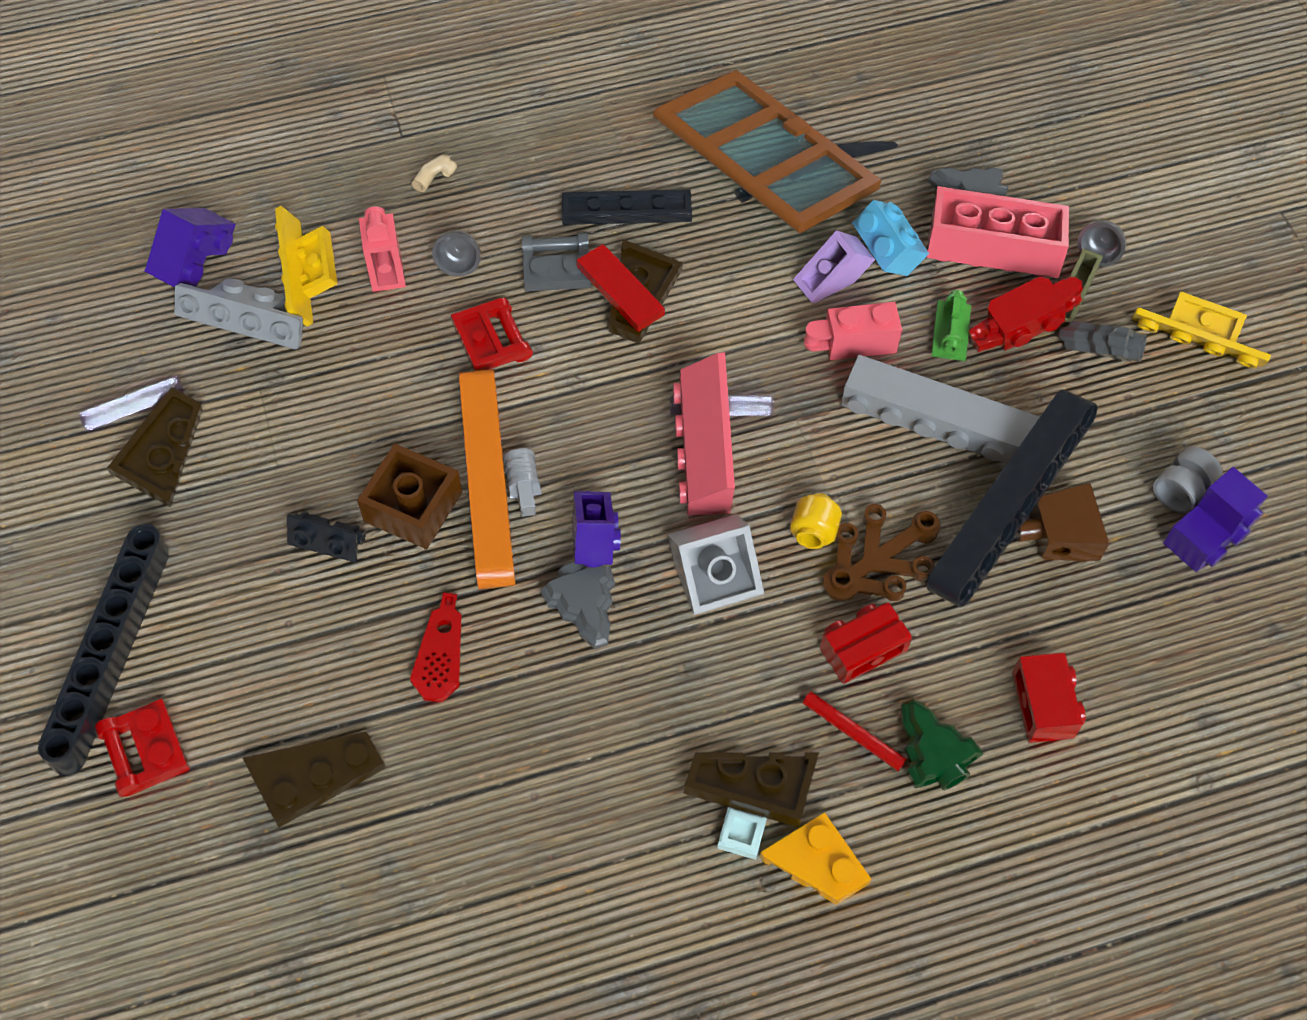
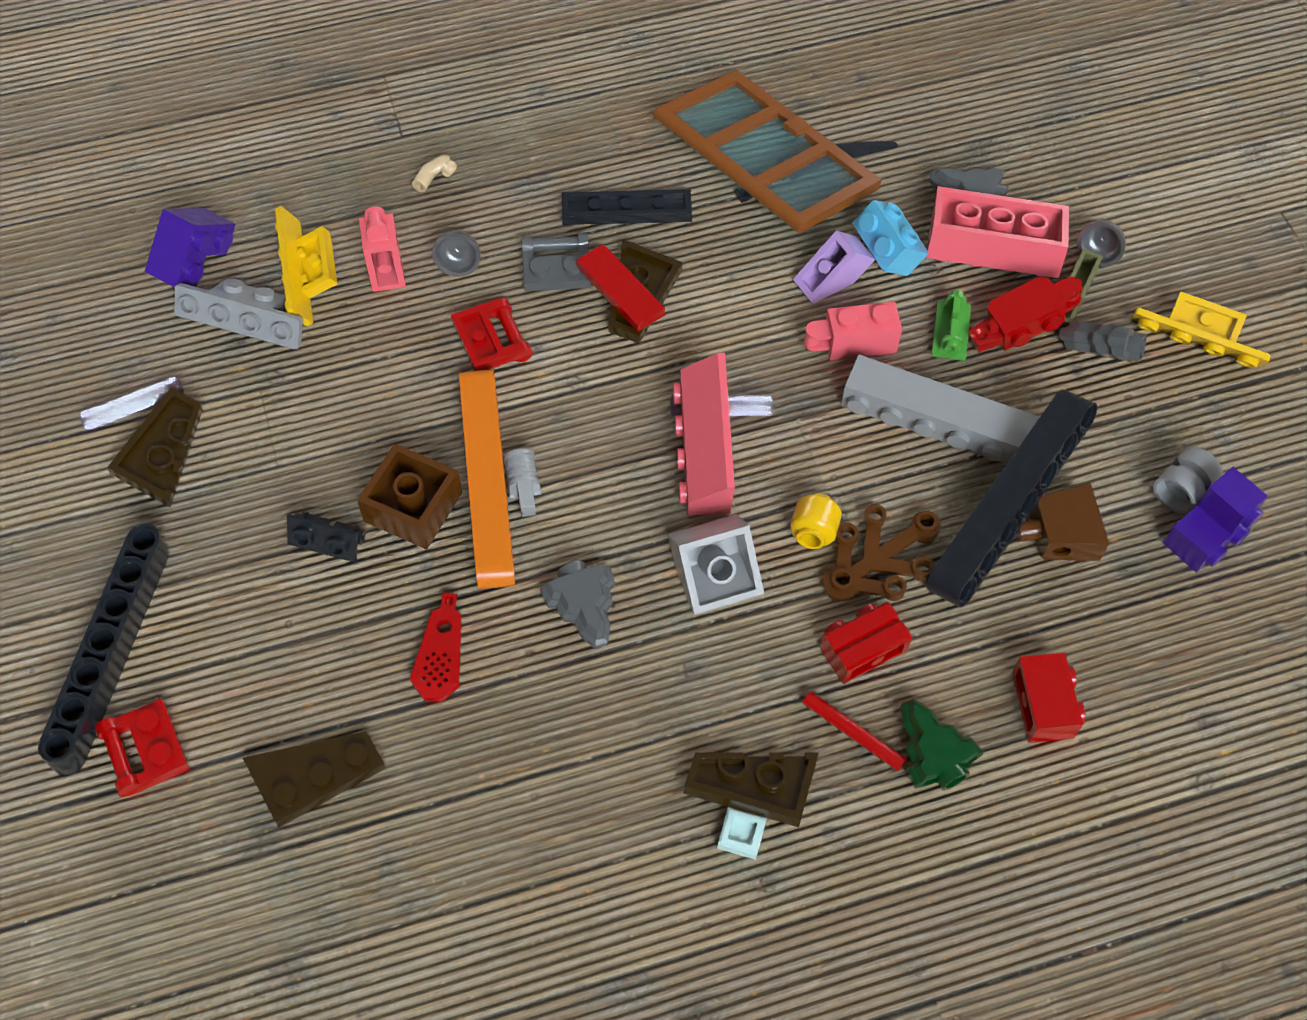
dark purple brick [572,491,621,568] -> none
light orange wing [760,812,872,905] -> none

